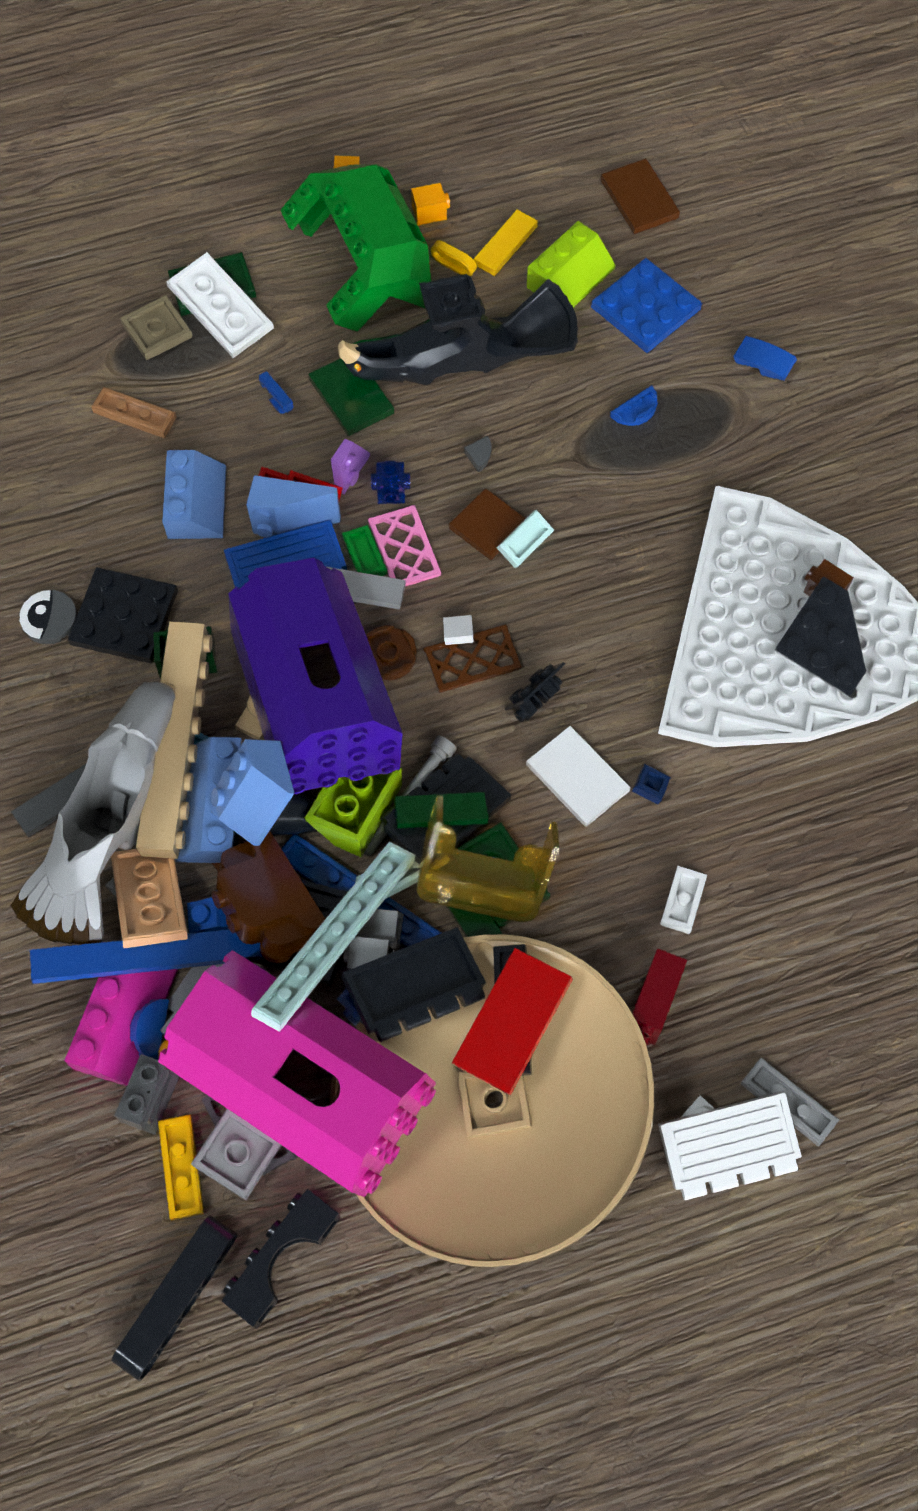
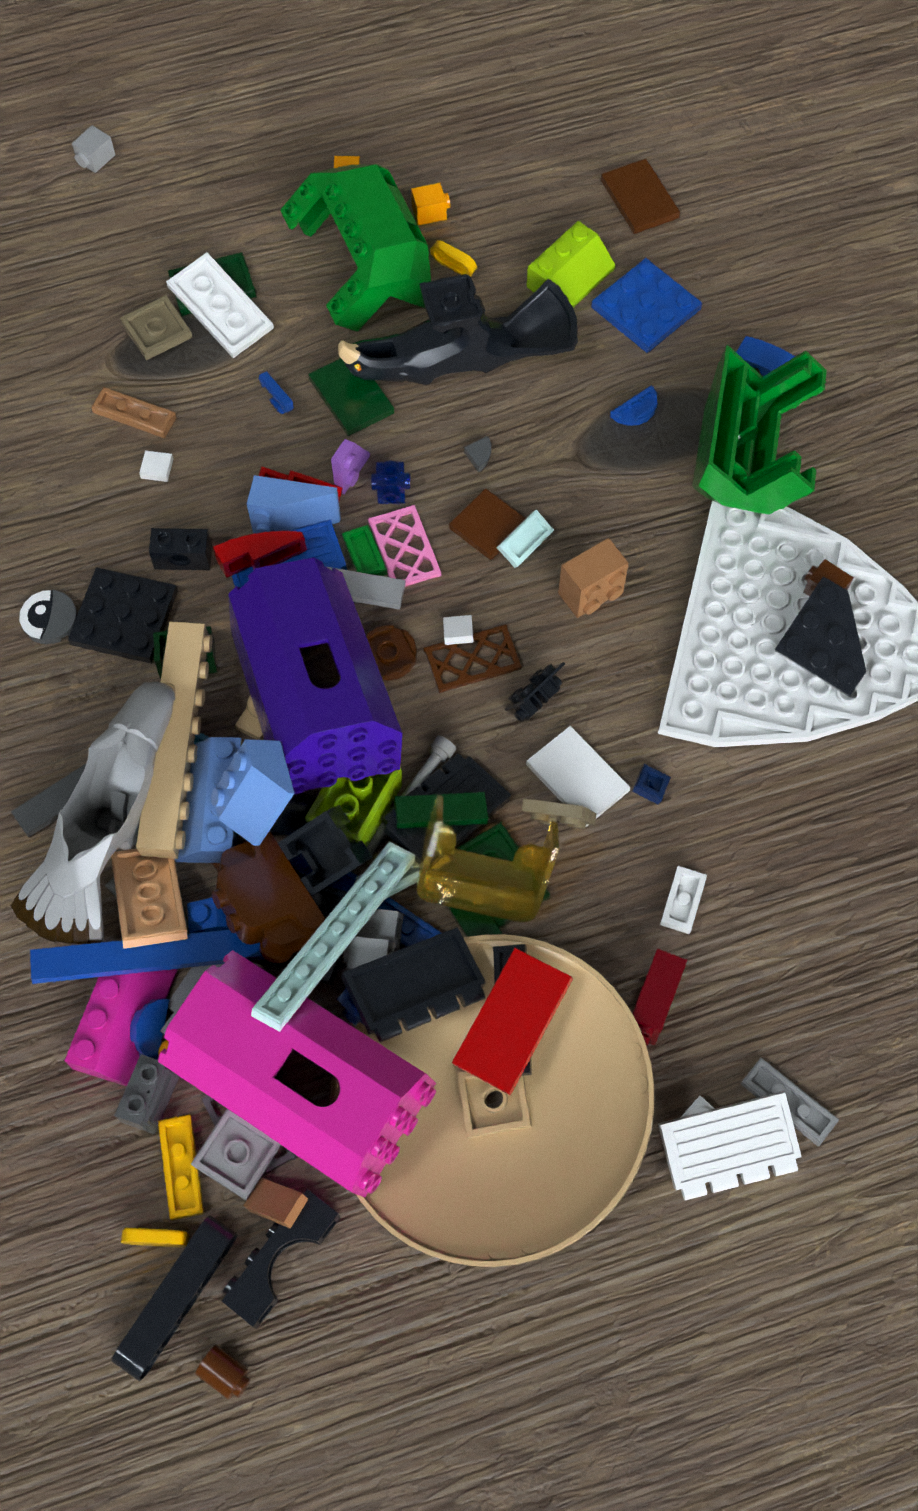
medium blue slope [162,450,226,539] -> none
yellow tile [474,209,538,276] -> none
none -> light grey brick [72,125,115,173]
none -> yellow tile [121,1228,189,1247]
none -> white tile [139,450,173,482]
none -> black brick [149,528,212,570]
none -> reddish brown brick [195,1344,251,1400]
none -> red slope [213,531,307,578]
none -> medium nougat tile [243,1177,308,1228]
none -> black piece [278,805,372,896]
none -> dark tan plate [522,799,597,829]
none -> medium nougat brick [558,538,629,618]
none -> green wedge [692,345,827,515]

